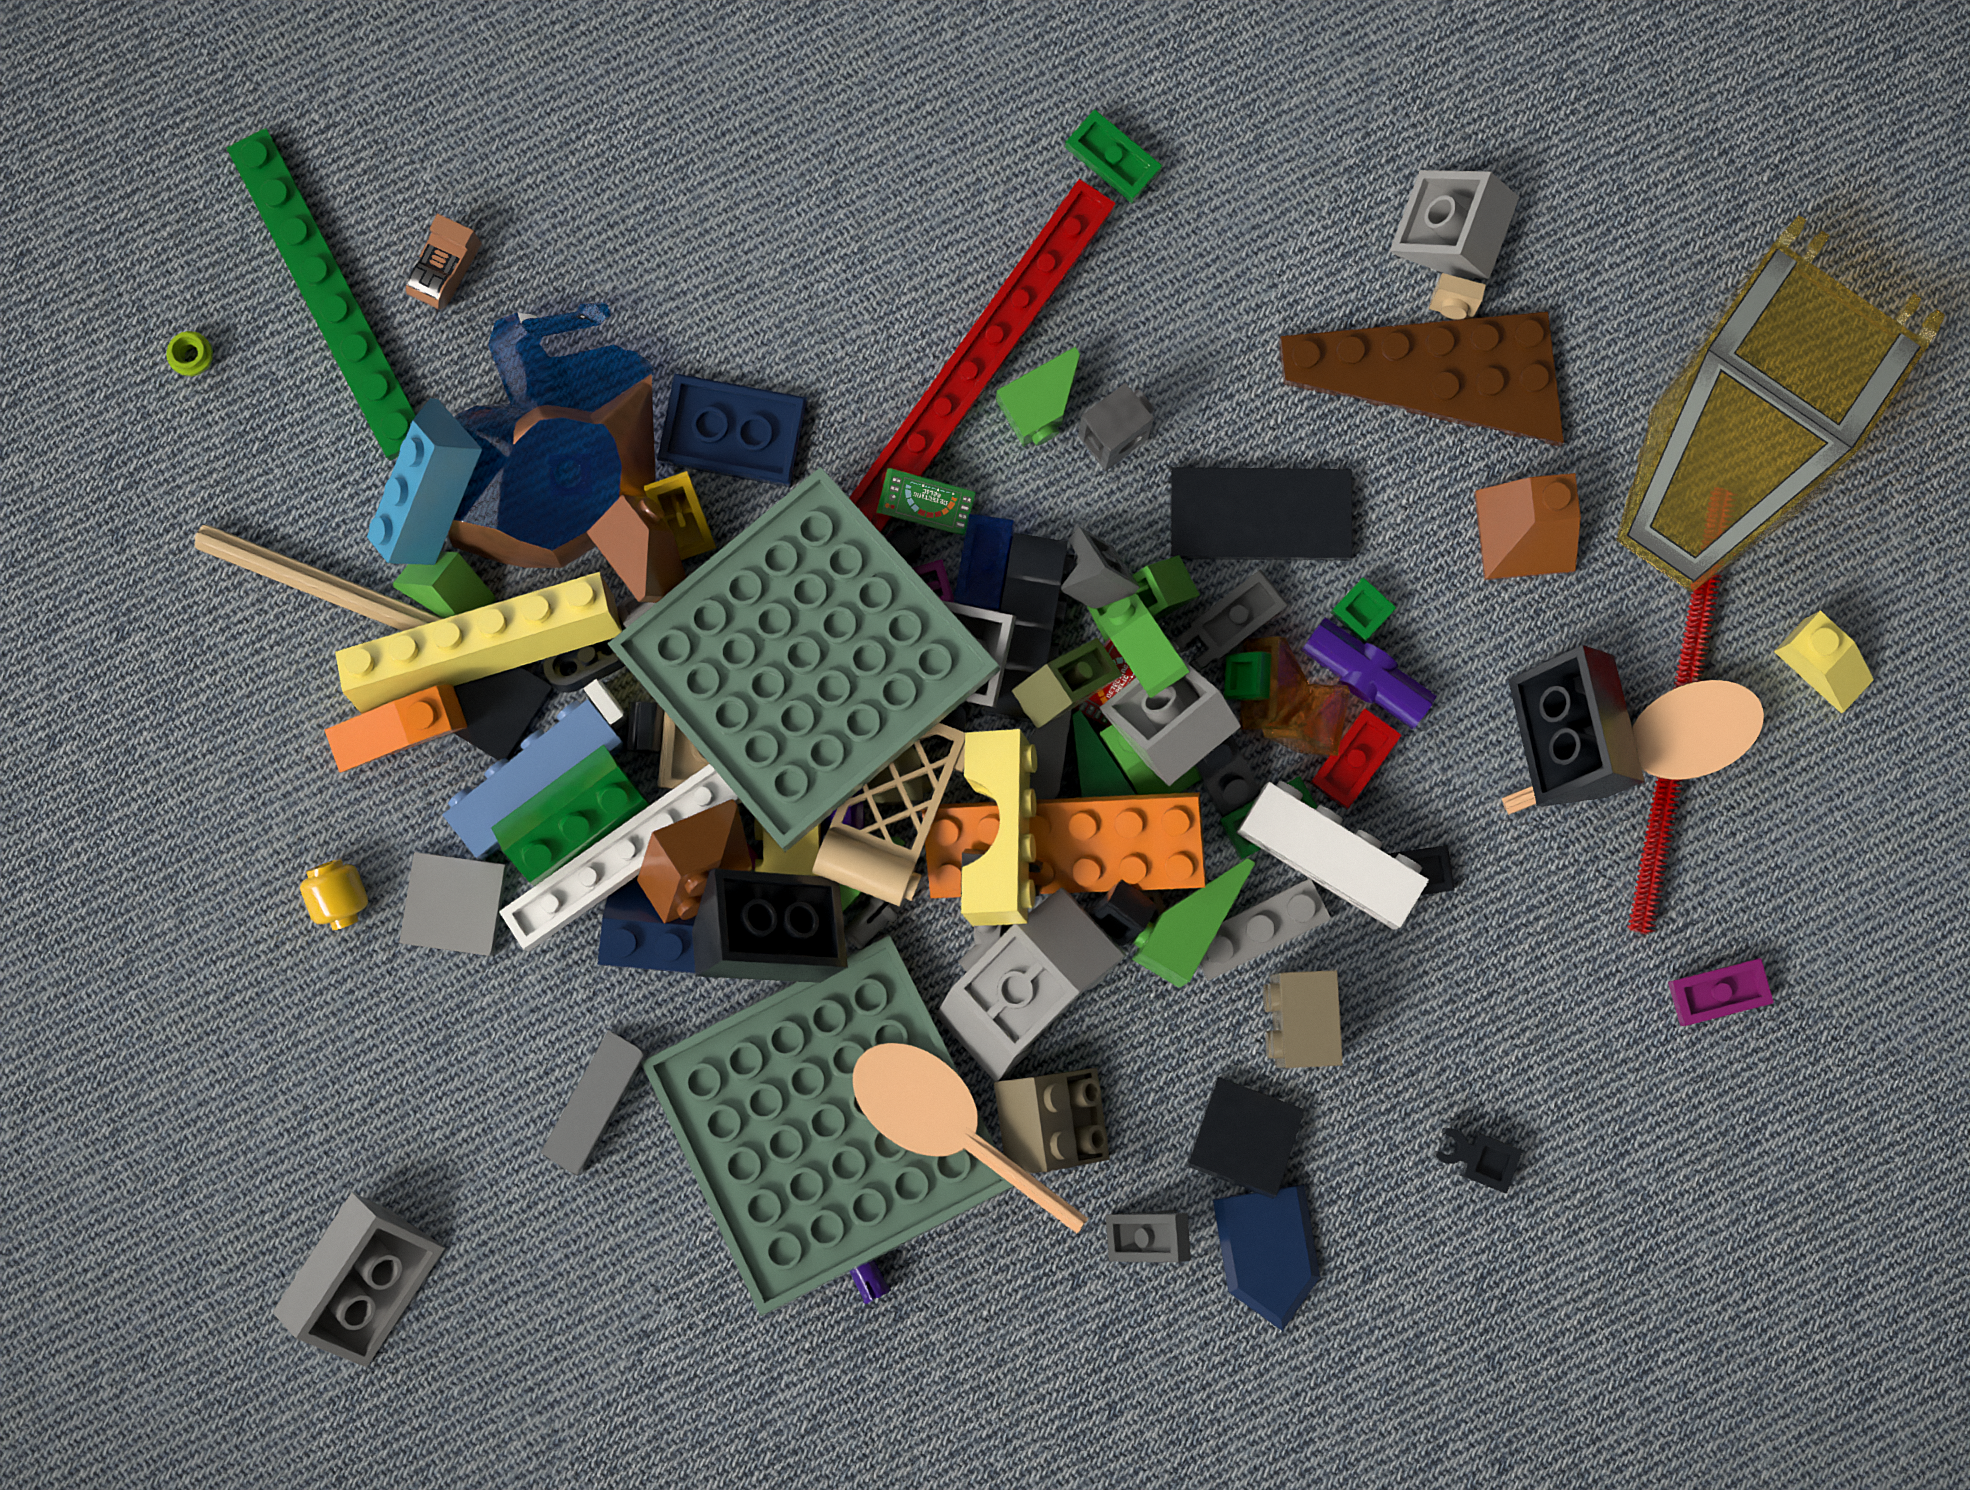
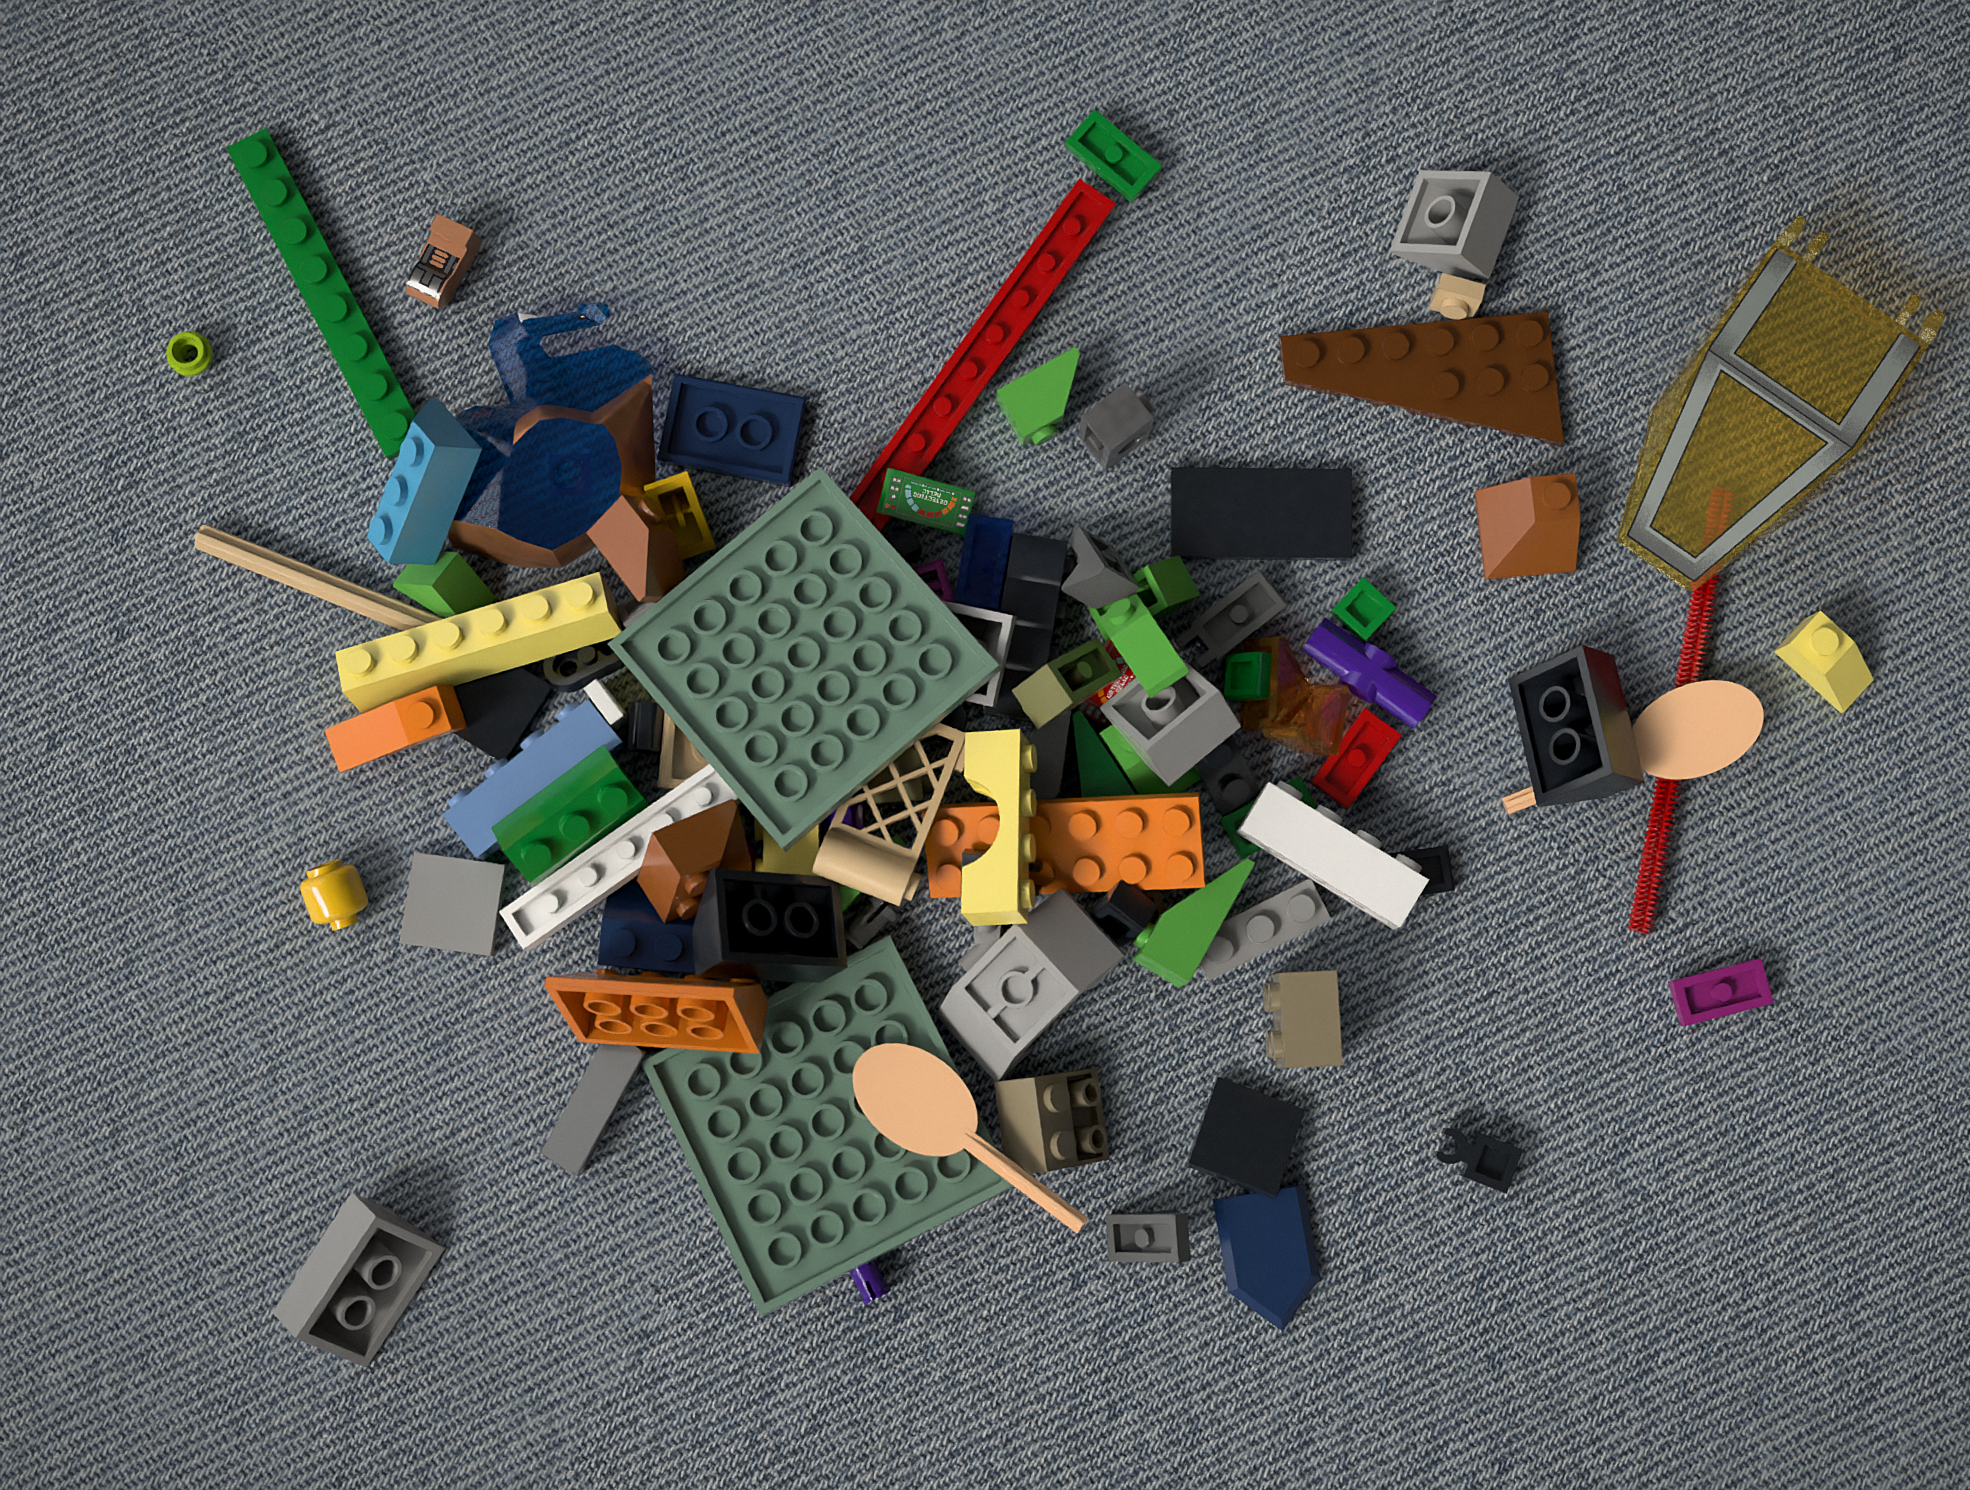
none -> orange slope [544,969,769,1054]

